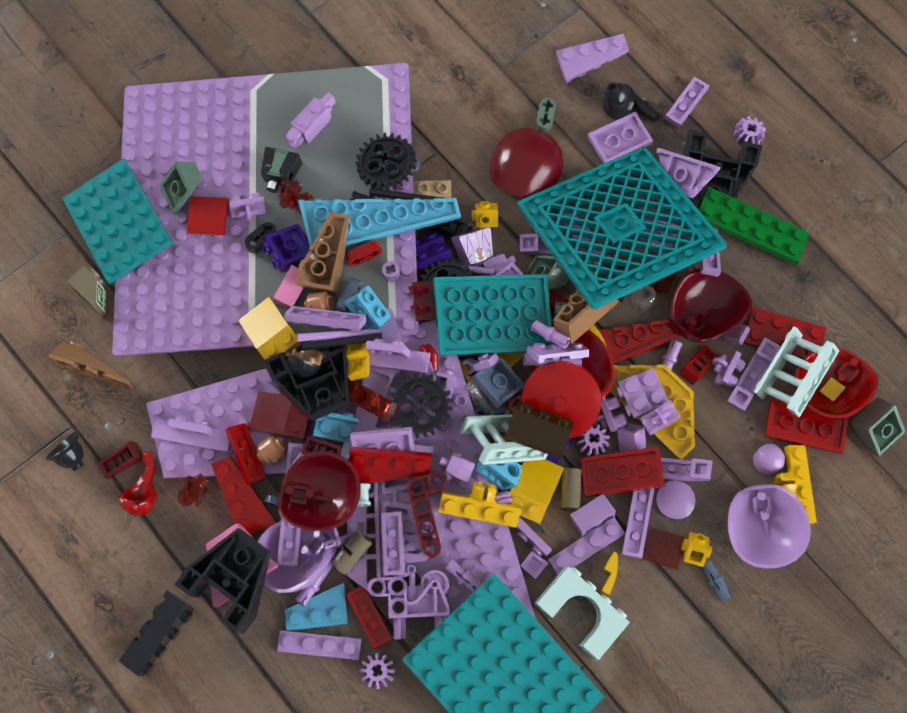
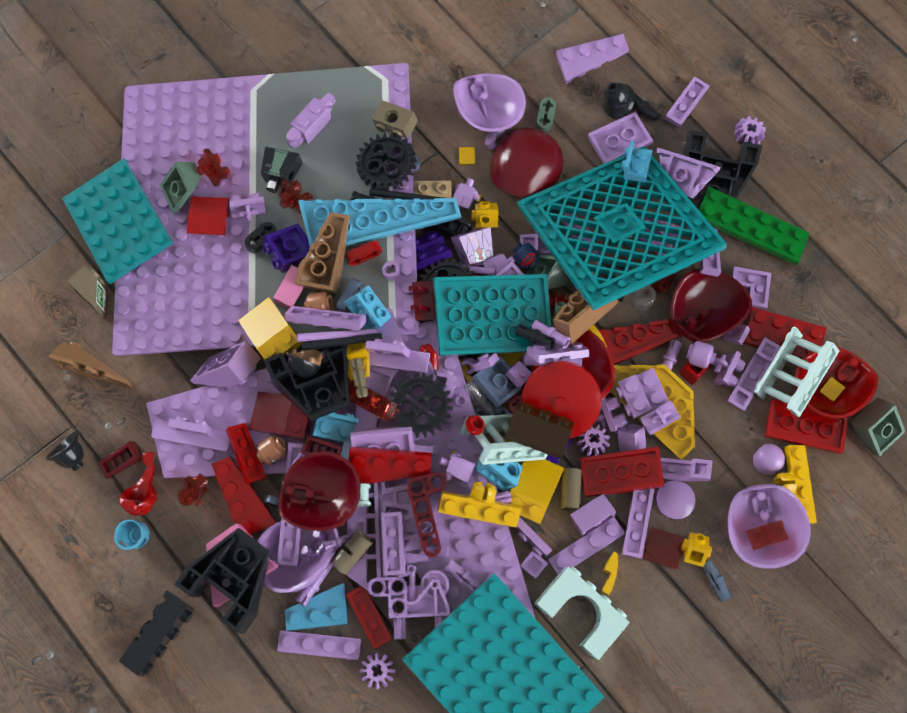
none -> medium azure helmet [114,520,150,550]
none -> lavender slope [190,341,261,388]
none -> clear red hips [196,148,230,186]
none -> dark tan axle [350,358,368,398]
none -> dark tan brick [372,100,418,139]
none -> lavender piece [453,73,526,132]
none -> lavender piece [453,178,481,211]
none -> yellow piece [459,147,475,165]
none -> red plate [465,415,485,436]
none -> lavender arm [485,130,505,150]
none -> lavender plate [505,361,532,388]
none -> dark blue head [512,242,540,270]
none -> black pin [515,324,556,350]
none -> medium azure bracket [621,141,652,182]
none -> lavender head [686,341,717,369]
none -> lavender plate [732,266,771,310]
none -> clear red hips [746,520,788,550]

